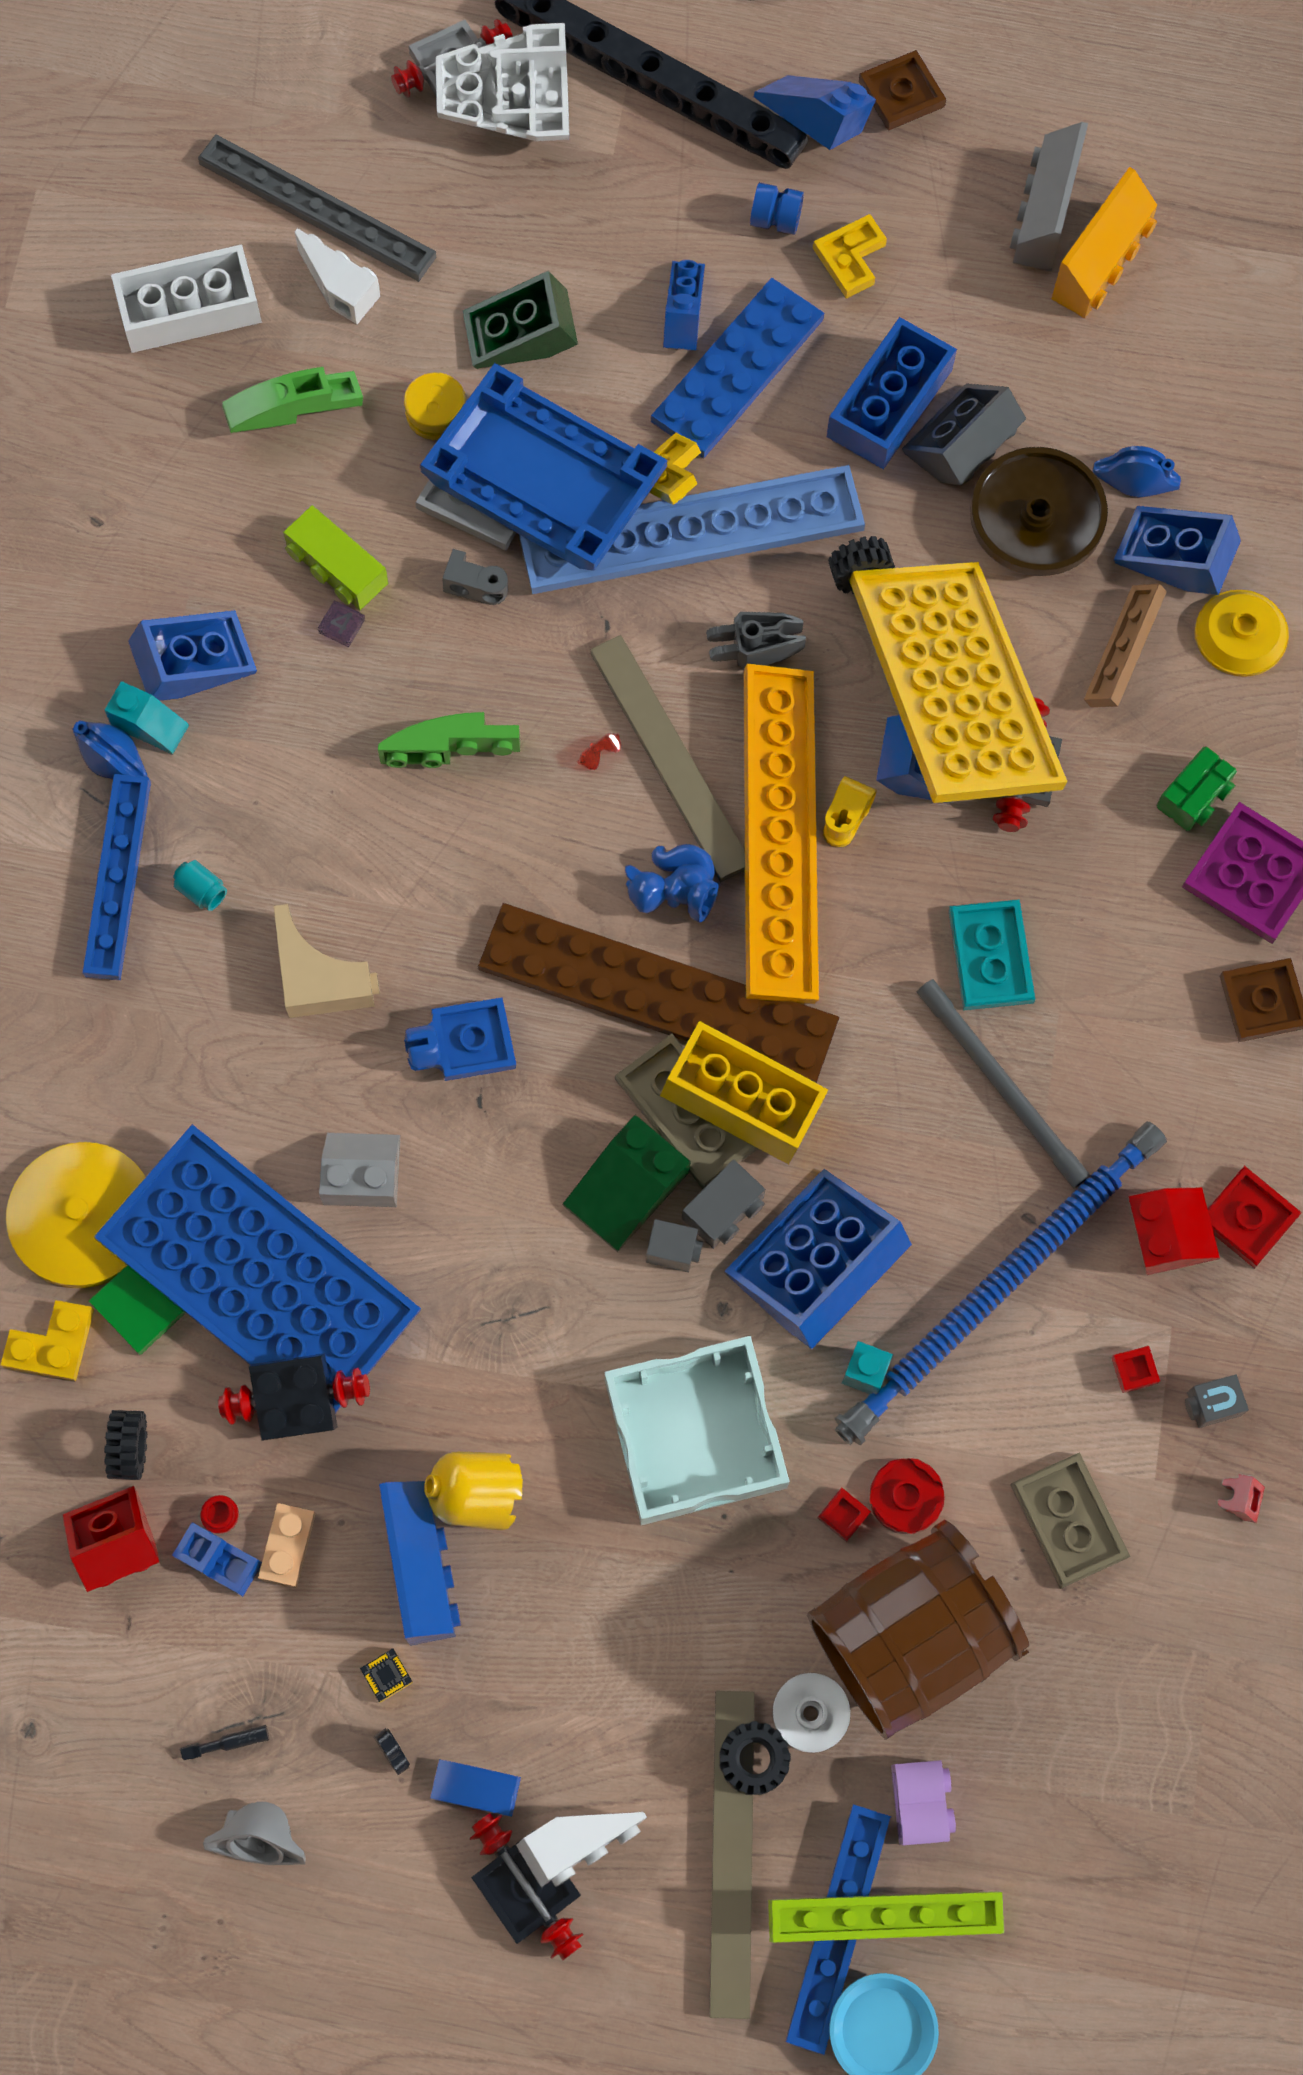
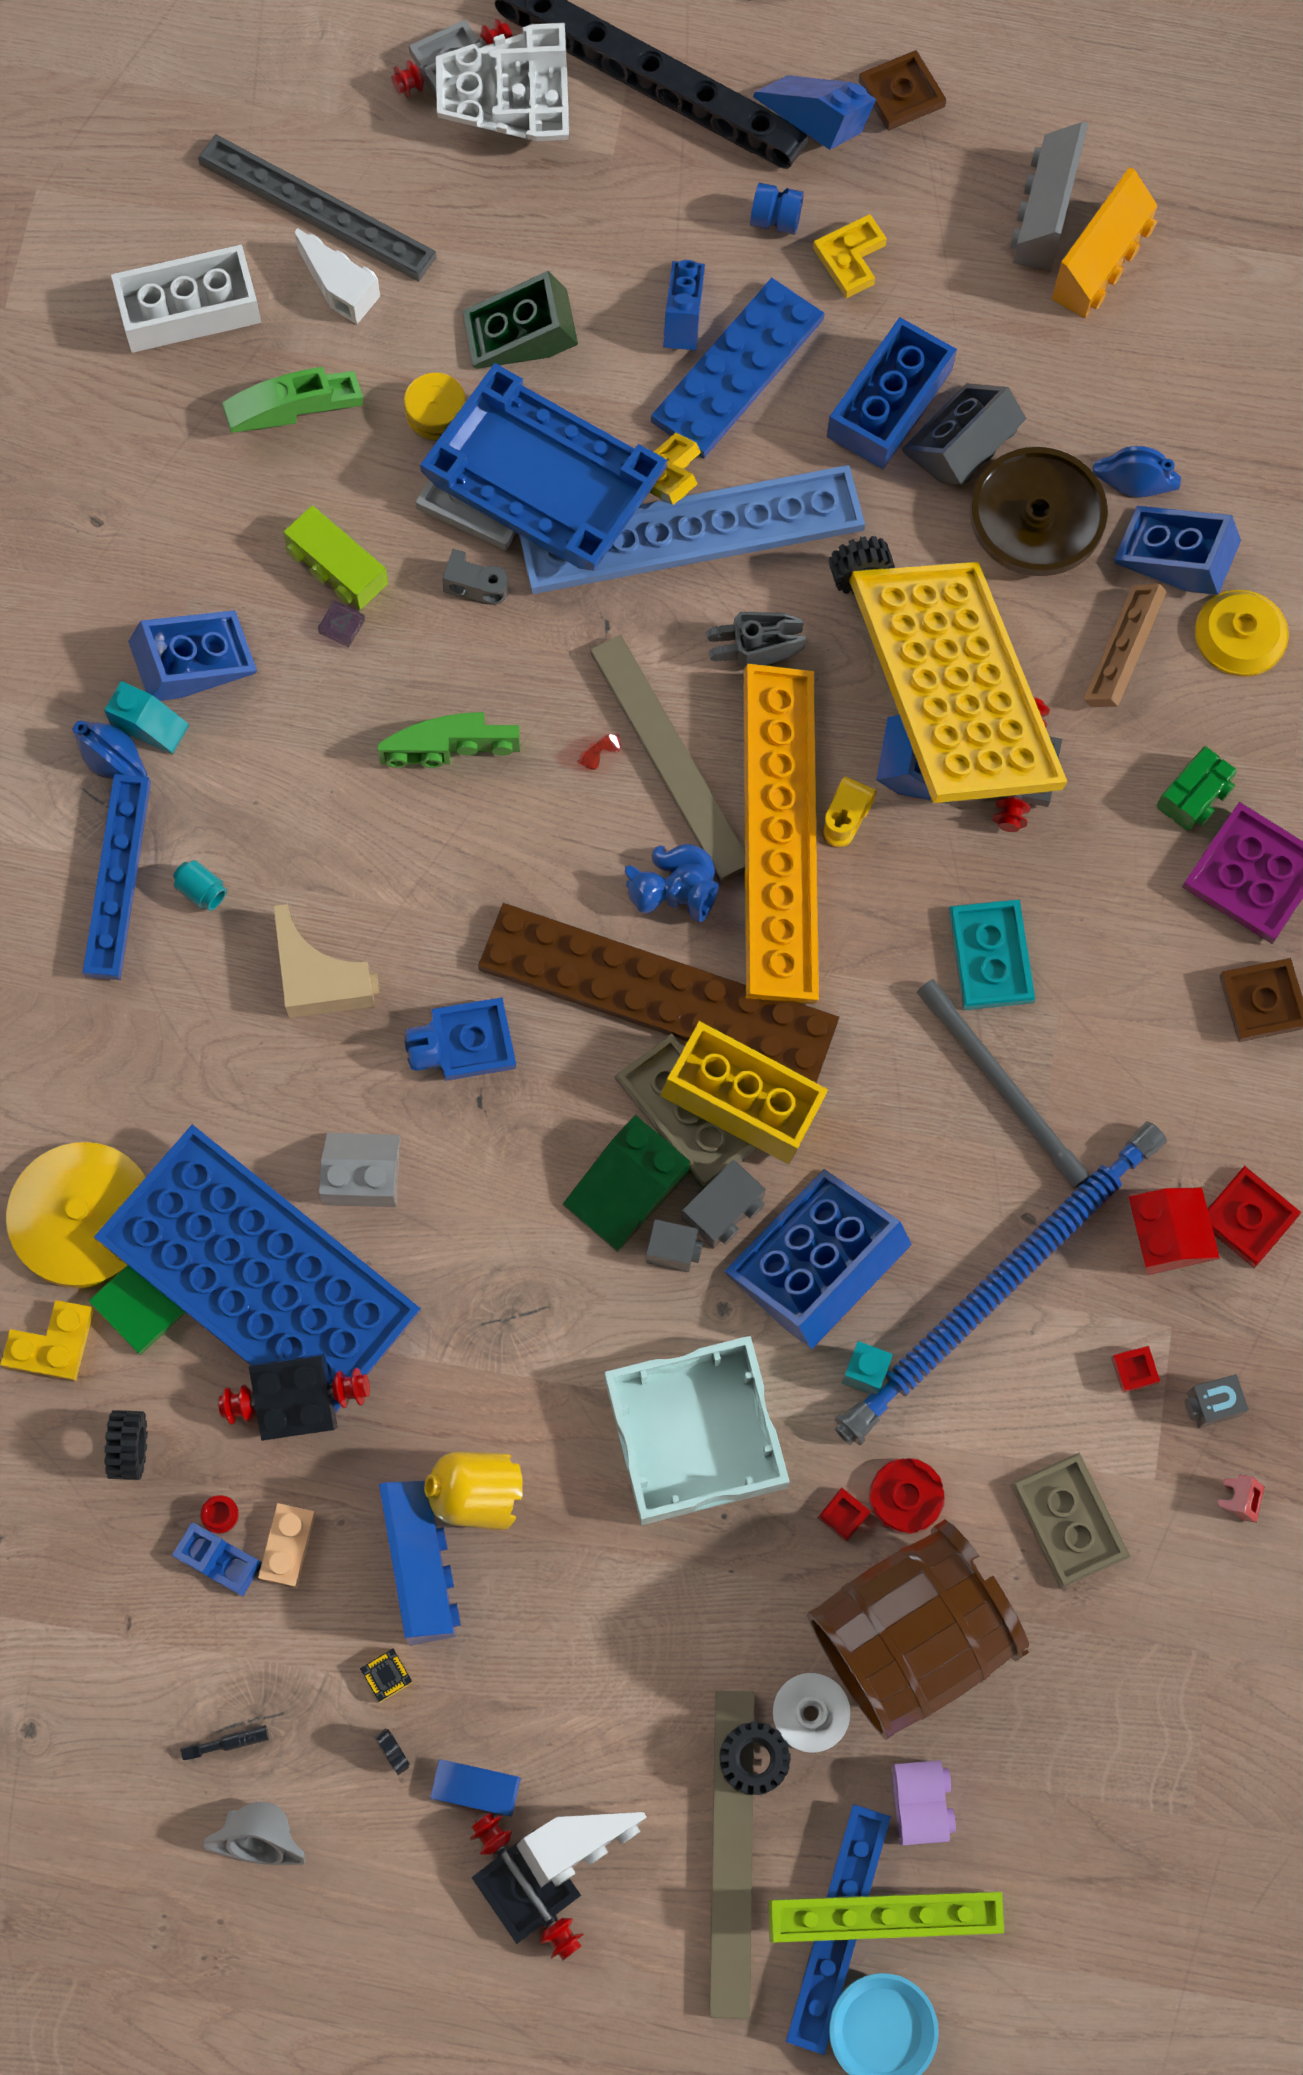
red slope [63,1486,160,1592] -> none

